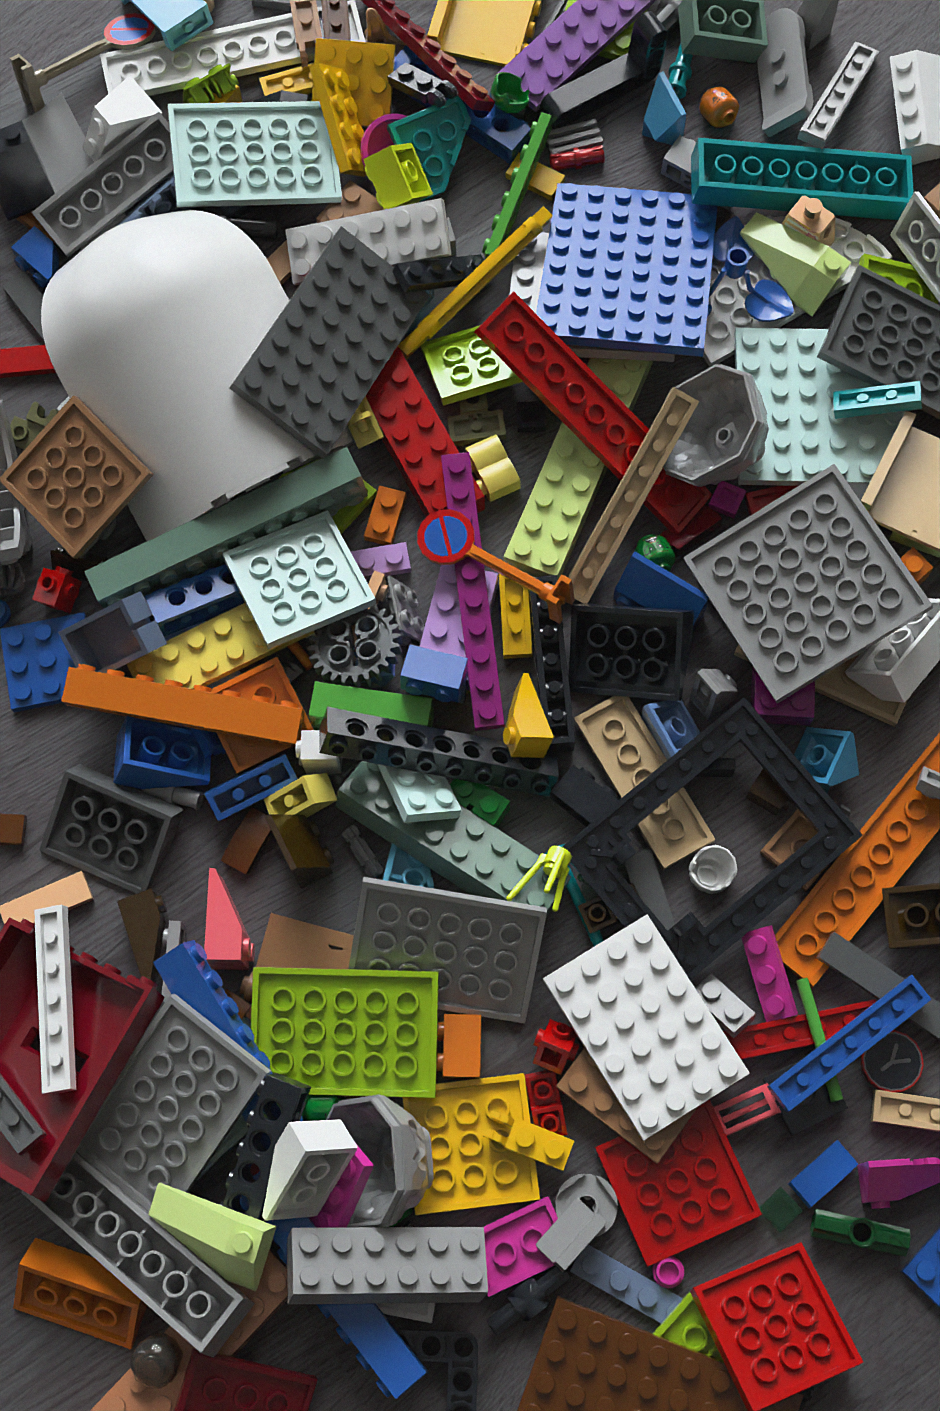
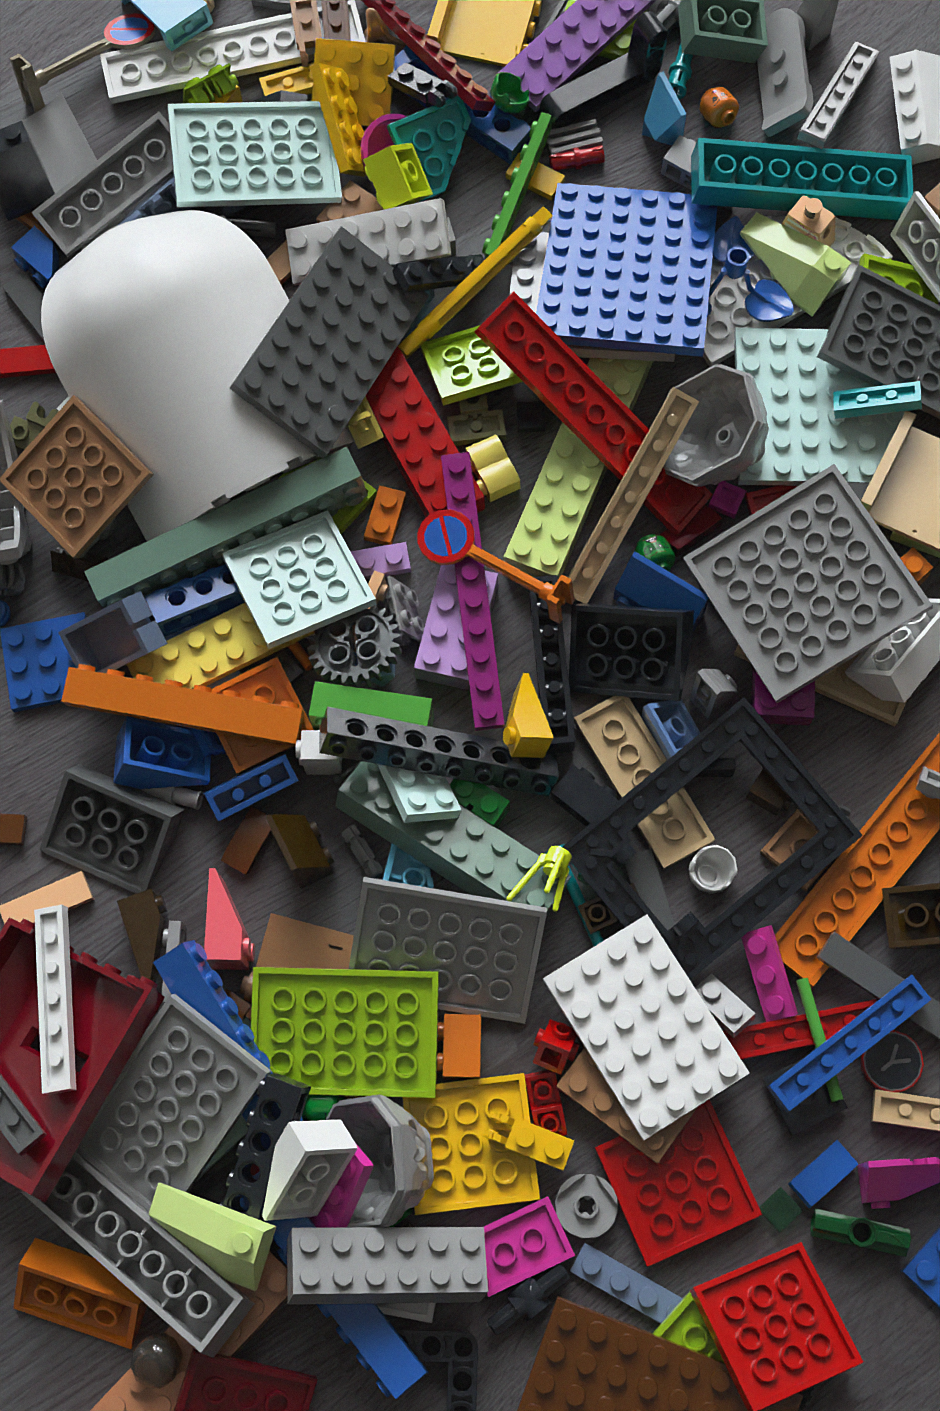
red brick [32,566,82,613] -> none
white slope [83,77,162,162] -> none
light yellow brick [264,773,337,818] -> none
slope [400,645,468,703] -> none
yellow plate [499,572,532,659] -> none
light grey panel [536,1198,608,1272] -> none
dark pink plate [652,1256,684,1288] -> none
coral tile [713,1083,781,1136] -> none
dark azure slope [794,727,859,793] -> none

